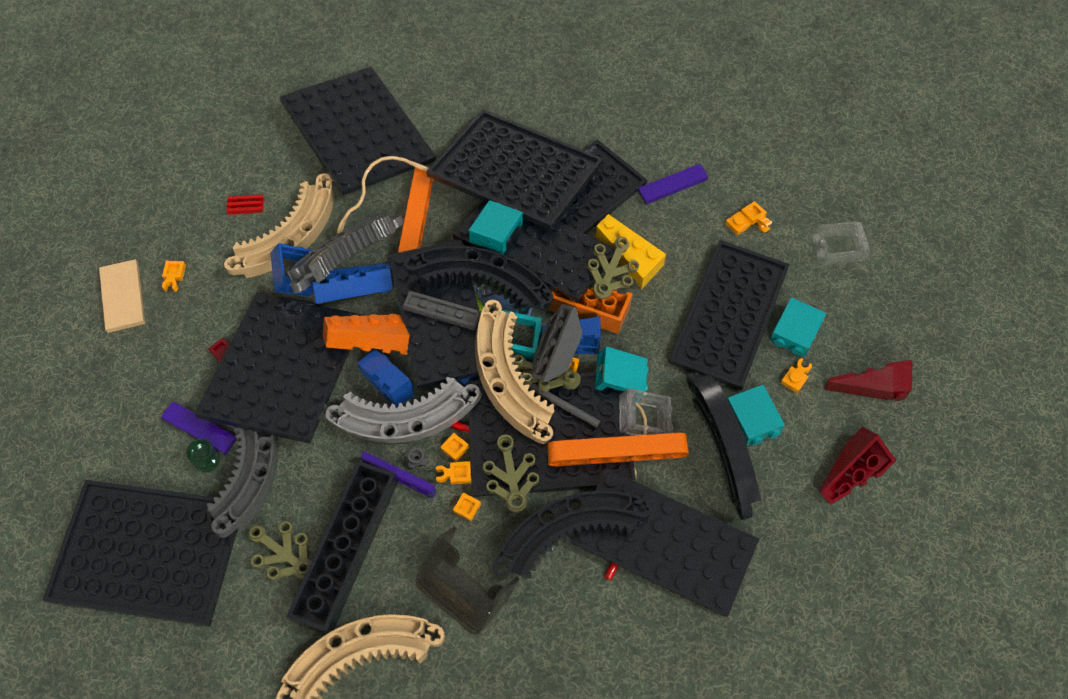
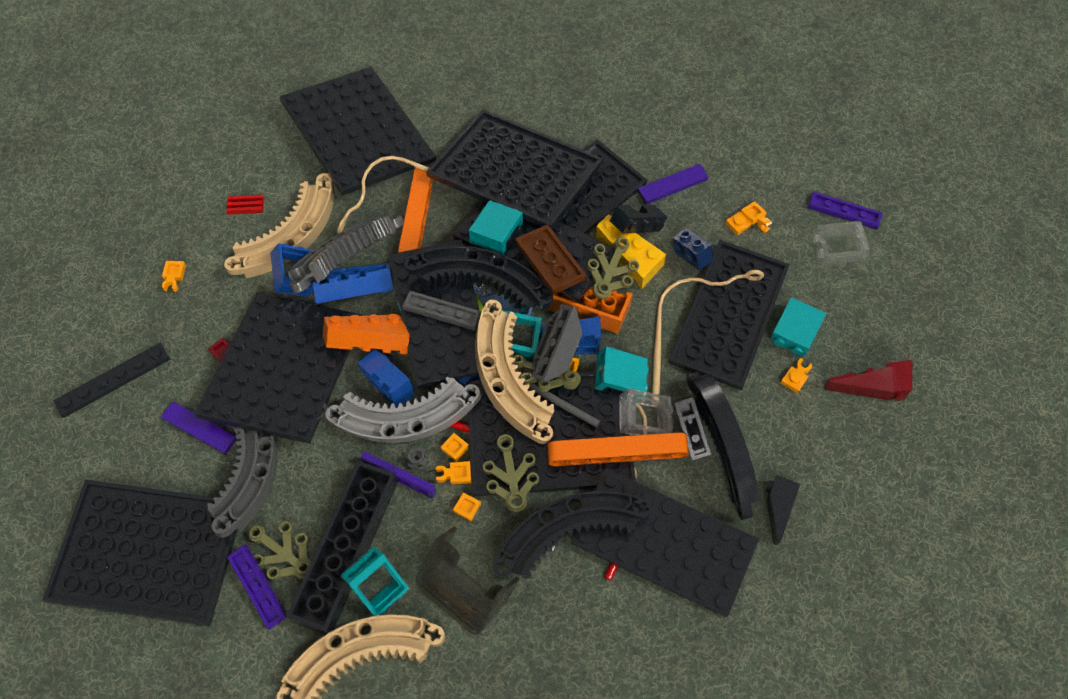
tan tile [99,259,145,333] -> none
clear green wheel [186,439,220,473] -> none
teal brick [727,385,785,446] -> none
dark red wedge [818,427,897,505] -> none
none -> black plate [53,342,171,418]
none -> dark purple tile [227,545,287,630]
none -> teal window [341,546,409,616]
none -> reddish brown plate [515,225,587,295]
none -> black arch [610,205,667,234]
none -> tan piece [651,270,764,403]
none -> black slope [672,396,712,460]
none -> dark blue brick [673,228,713,270]
none -> black slope [766,475,800,545]
none -> dark purple tile [808,191,883,230]

